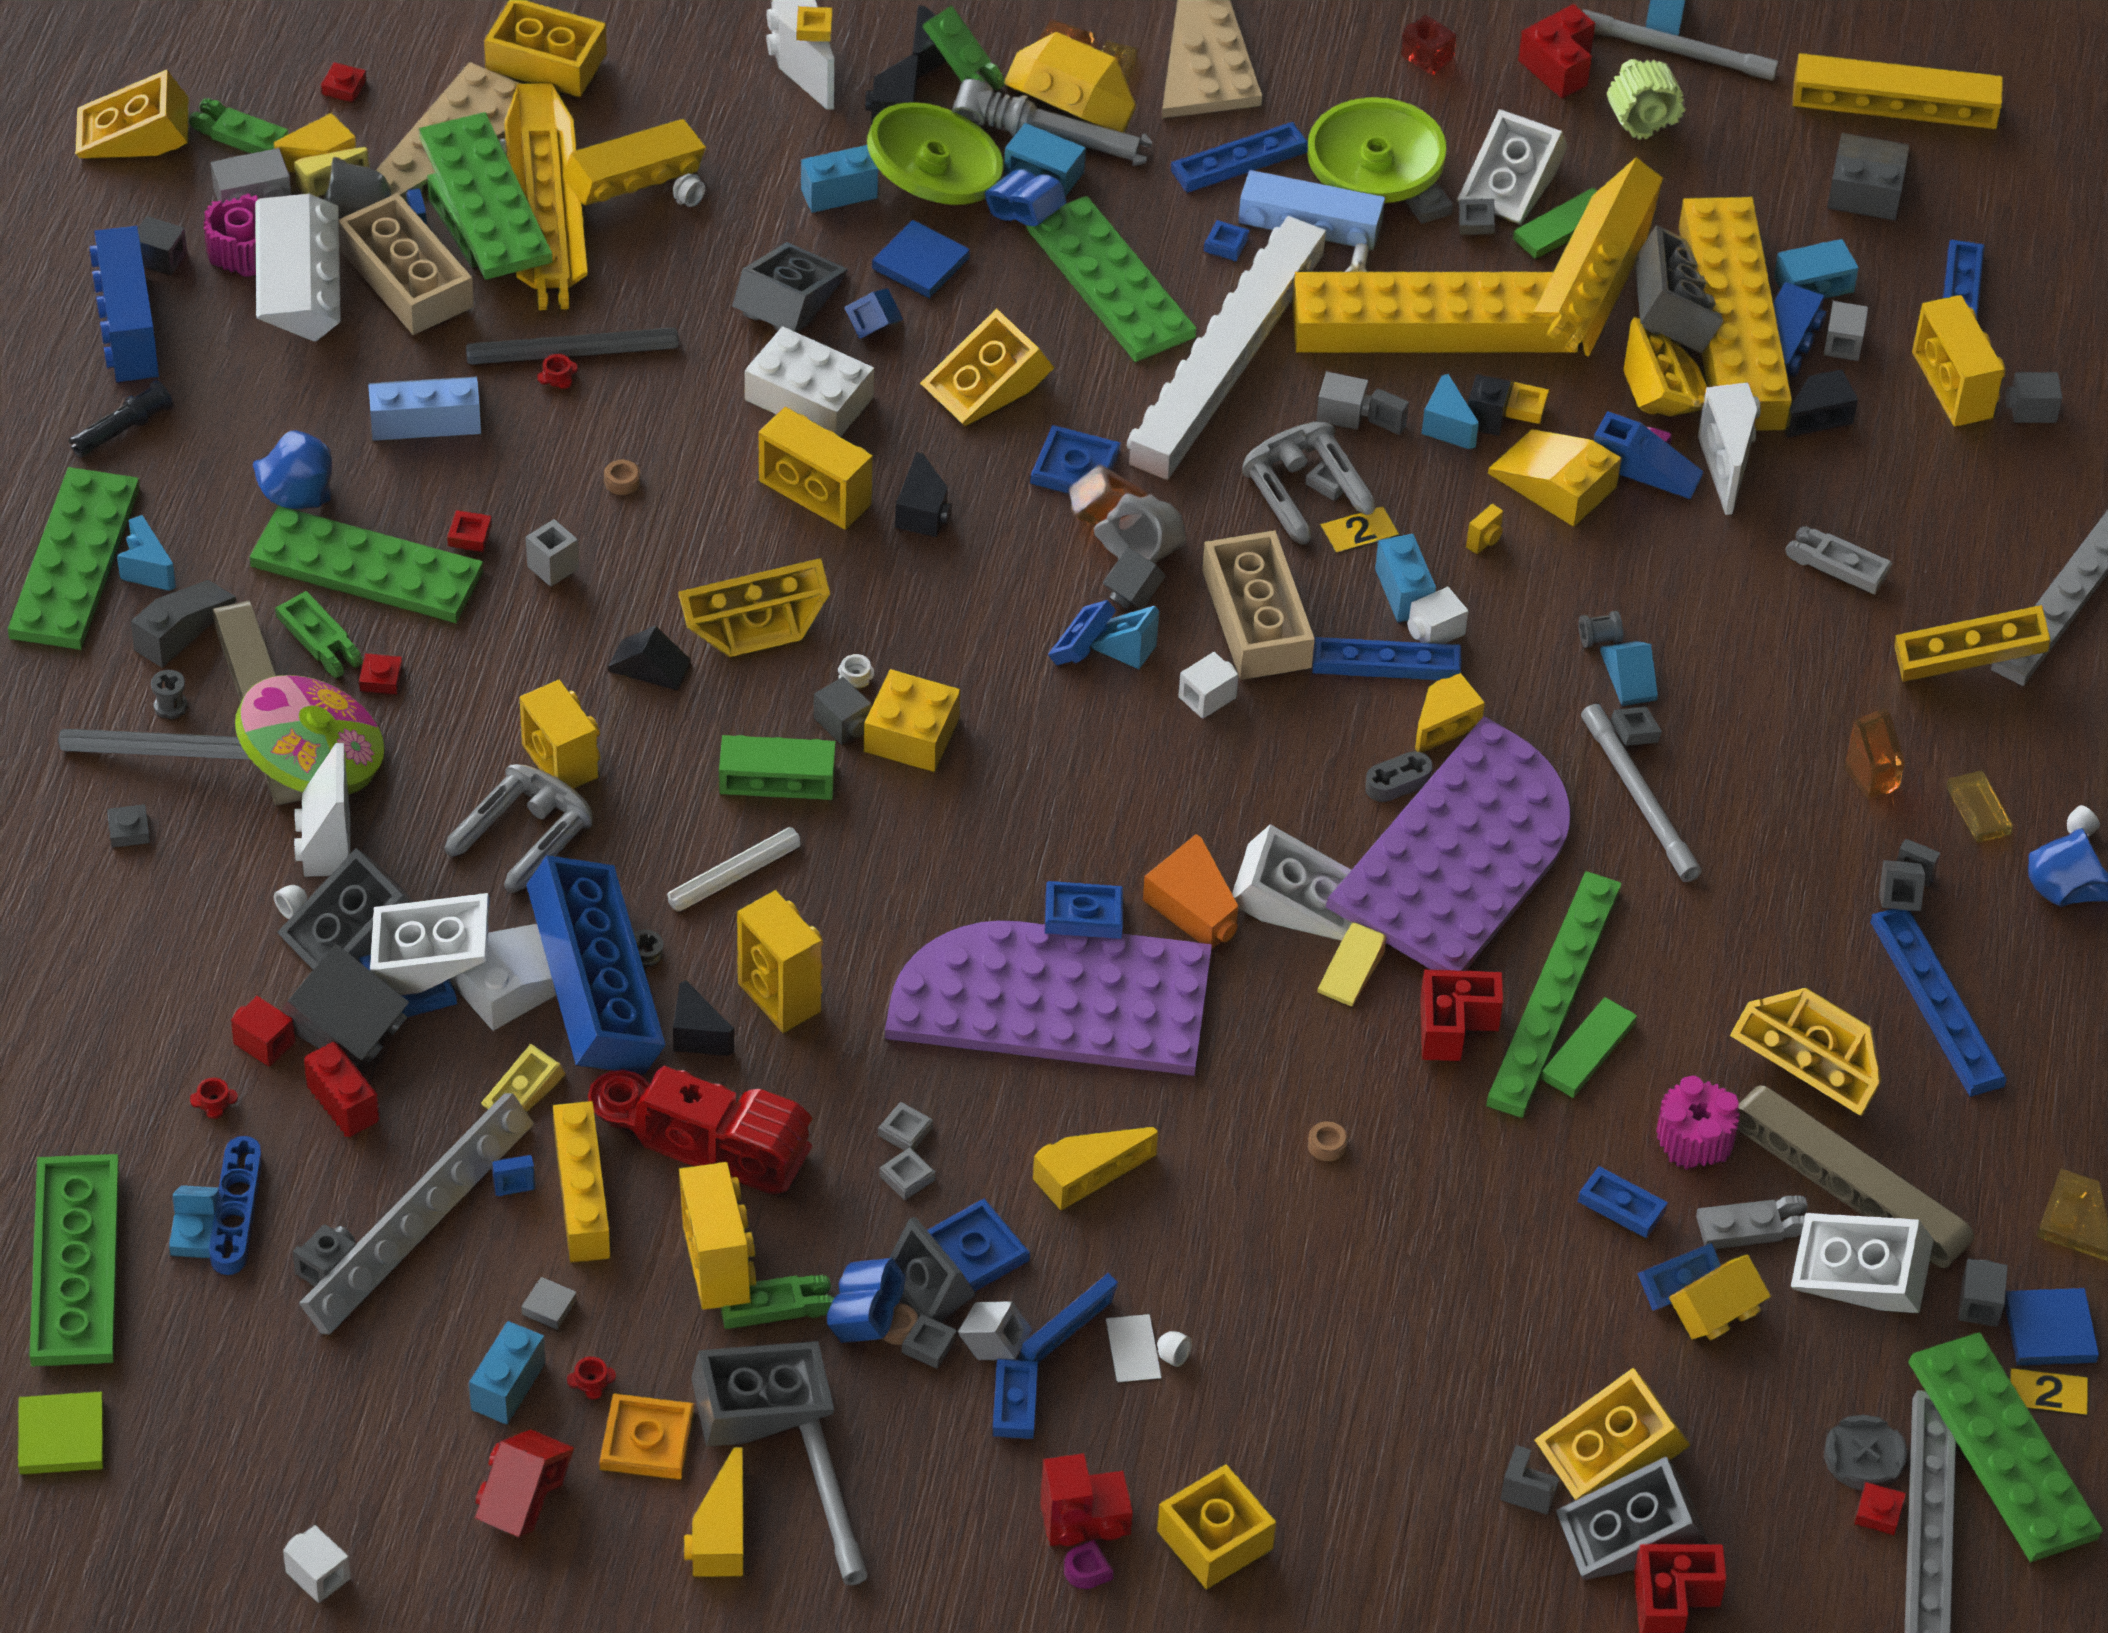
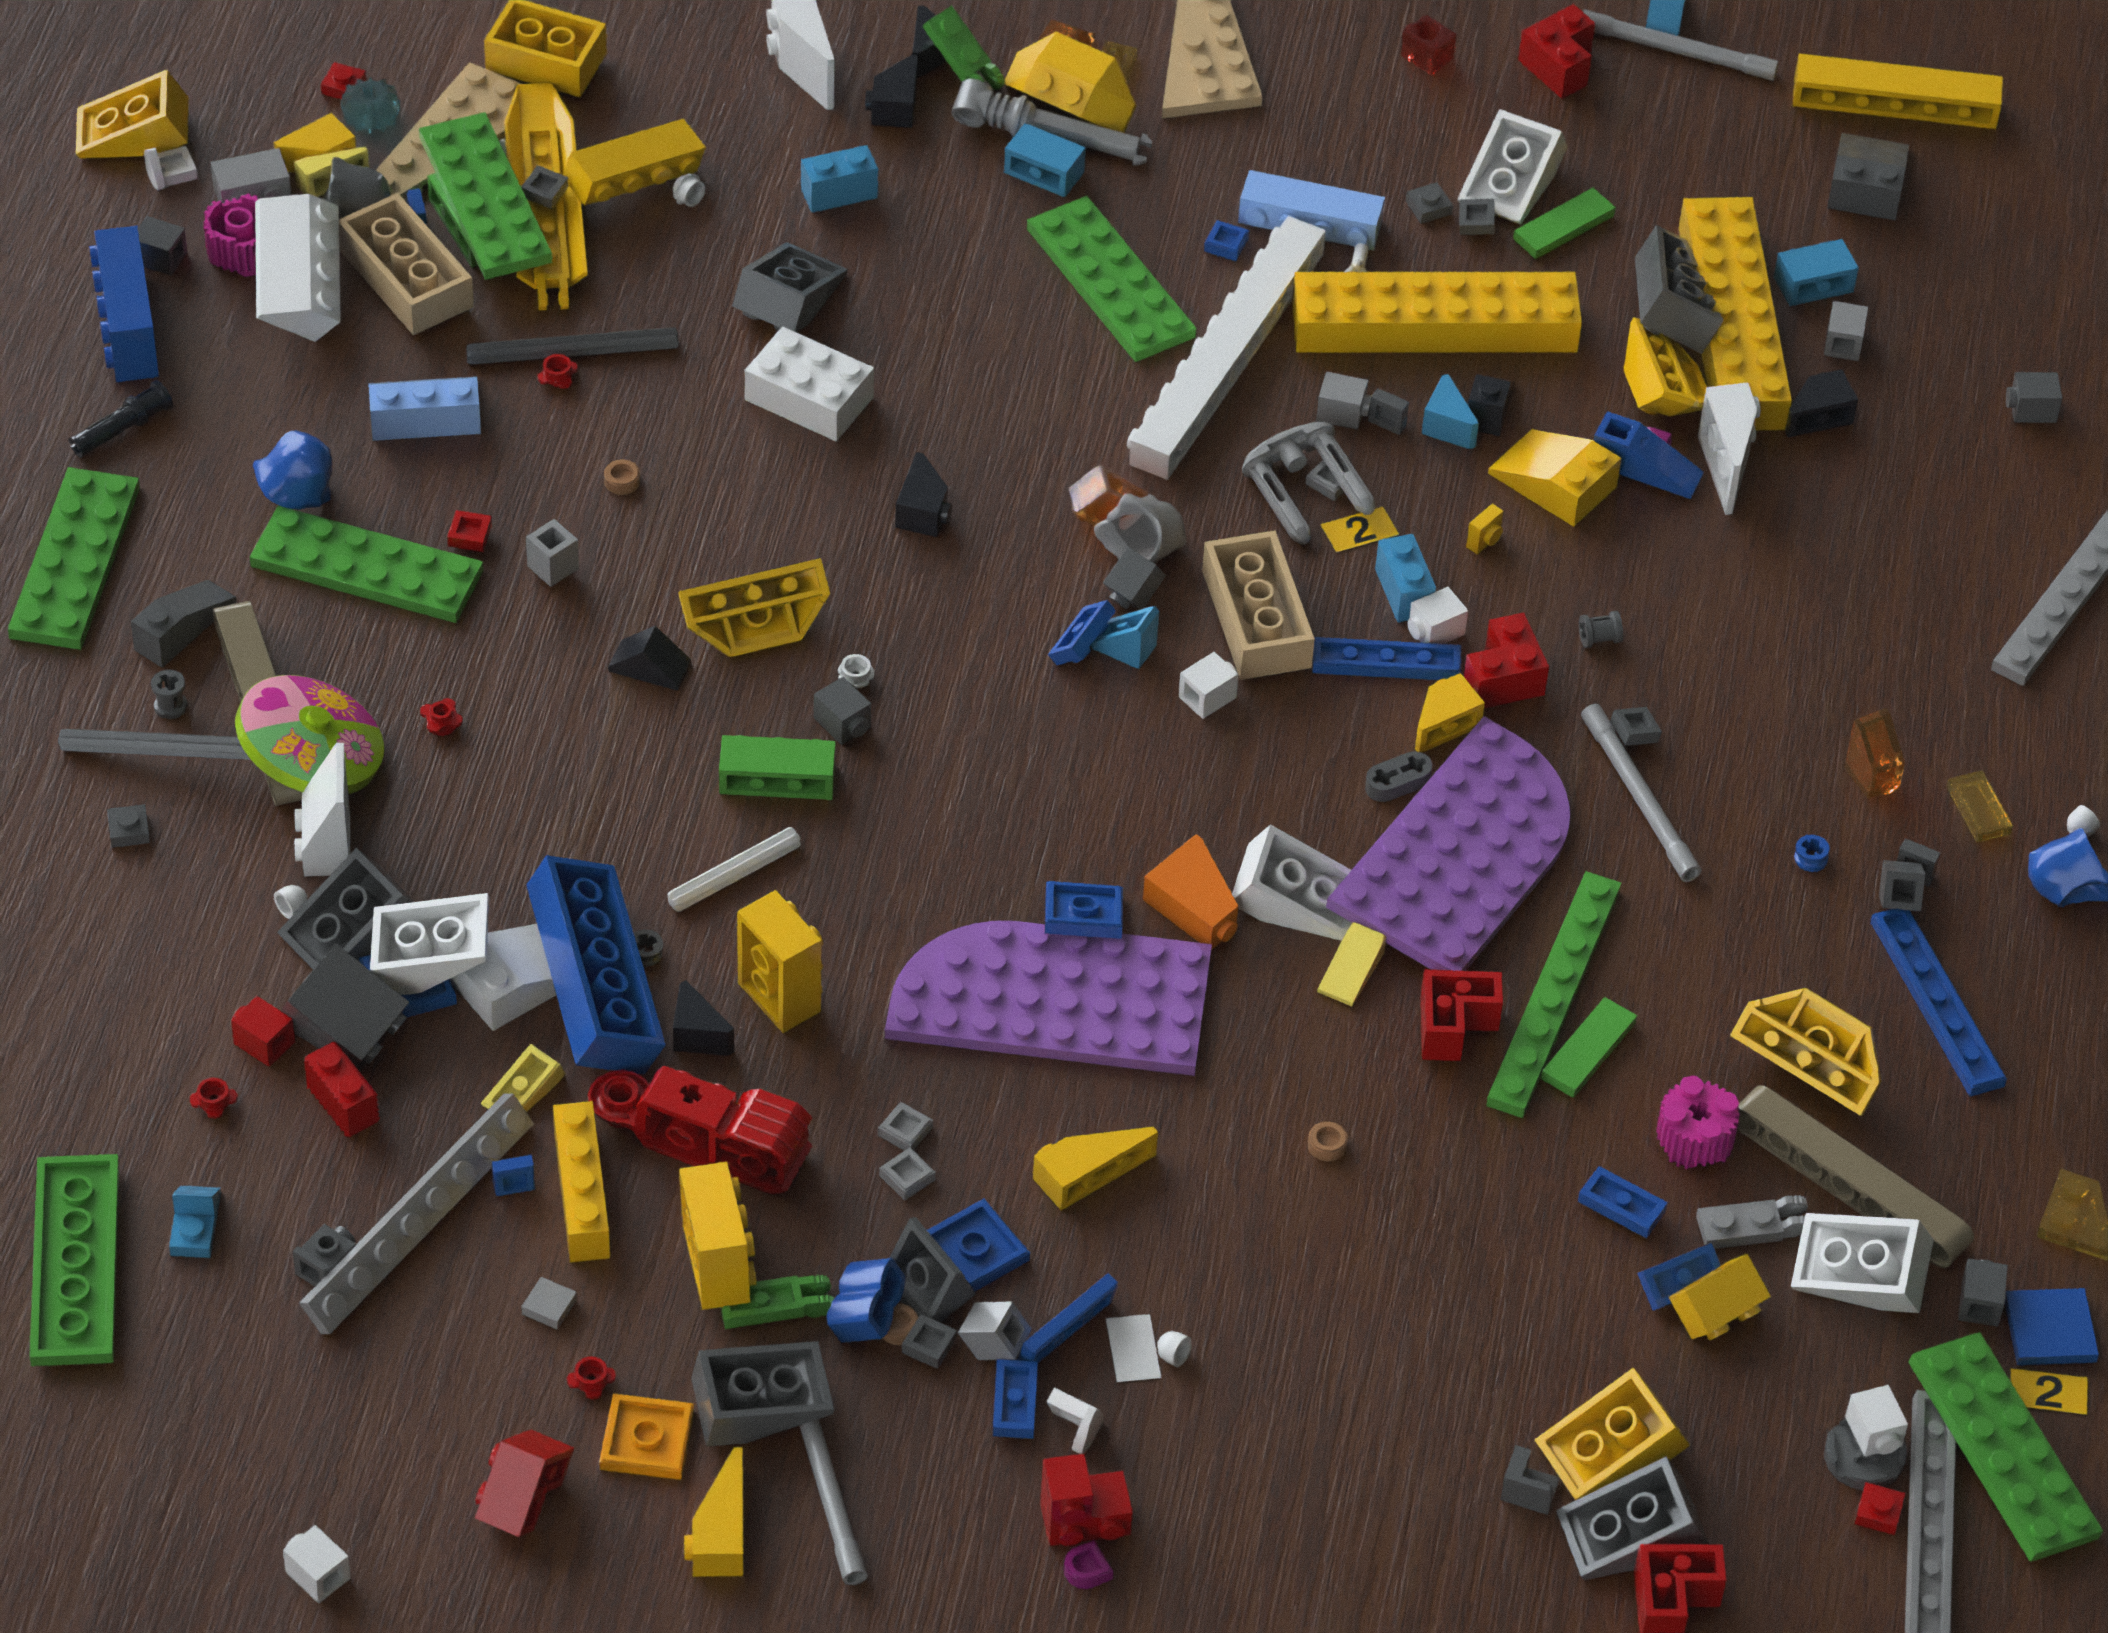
lime tile [18,1392,103,1474] -> none
dark azure slope [117,515,176,590] -> none
bright green hinge [188,98,289,154] -> none
blue beam [209,1136,262,1275] -> none
bright green hinge [275,591,363,679] -> none
red plate [359,653,403,695] -> none
light grey piece [444,764,593,893] -> none
dark azure brick [469,1321,546,1424] -> none
yellow brick [519,679,601,789] -> none
yellow brick [759,407,872,530] -> none
yellow plate [796,6,832,42] -> none
blue panel [844,288,903,339] -> none
yellow brick [864,669,961,772] -> none
lime dish [867,102,1003,205] -> none
blue tile [872,220,970,298] -> none
yellow slope [920,309,1054,426] -> none
blue brick [985,169,1067,226] -> none
blue tile [1030,425,1121,501] -> none
yellow brick [1157,1464,1276,1590] -> none
blue tile [1171,122,1308,193] -> none
lime dish [1307,98,1446,203] -> none
yellow plate [1505,382,1549,424] -> none
yellow hinge [1533,157,1663,357] -> none
dark azure slope [1600,641,1658,706] -> none
yellowish green brick [1607,59,1685,139] -> none
blue slope [1773,282,1827,379] -> none
light grey hinge [1785,526,1892,595] -> none
yellow brick [1895,605,2050,682] -> none
yellow brick [1912,295,2005,427] -> none
blue tile [1943,240,1984,319] -> none
none -> white tile [144,146,198,191]
none -> clear light blue gear [341,77,400,134]
none -> red plate [420,698,463,736]
none -> dark grey plate [521,165,568,209]
none -> white tile [1047,1388,1105,1454]
none -> red brick [1464,612,1549,708]
none -> blue bush [1794,835,1830,872]
none -> white brick [1845,1385,1908,1457]

